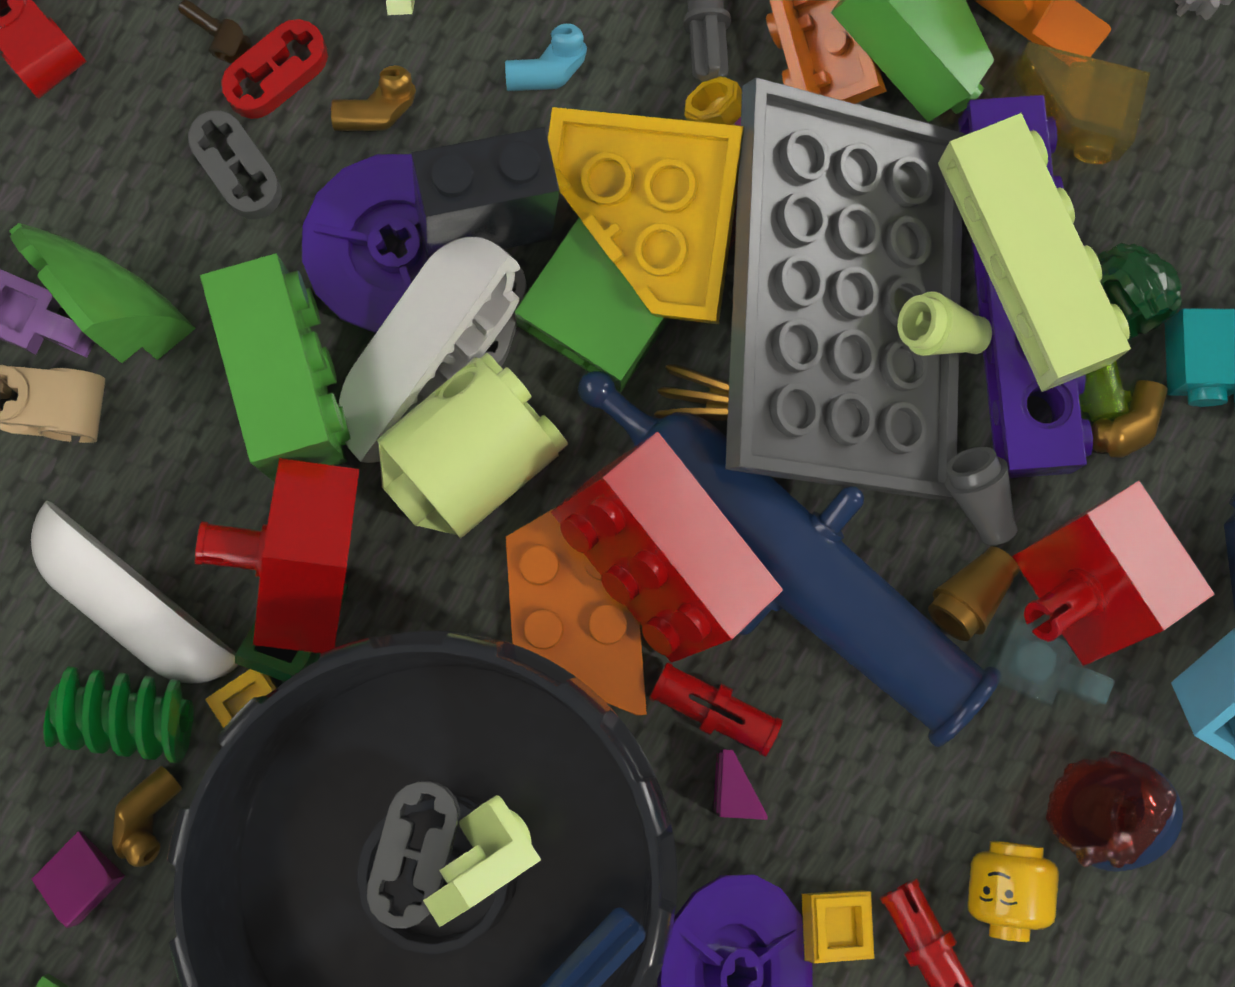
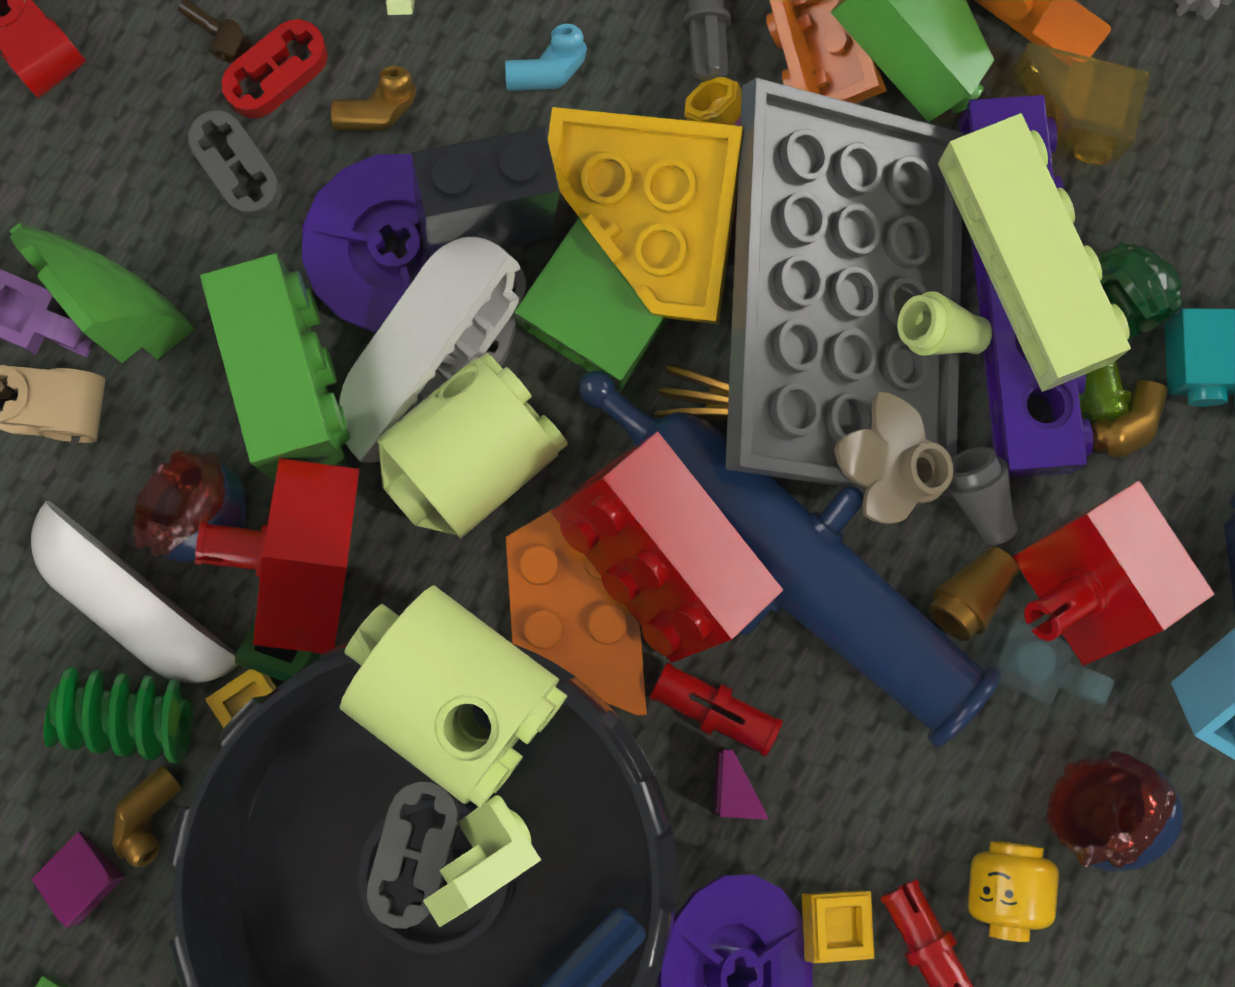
none -> clear red hair [133,451,247,562]
none -> yellowish green cylinder [339,585,567,808]
none -> dark tan plate [834,392,953,524]

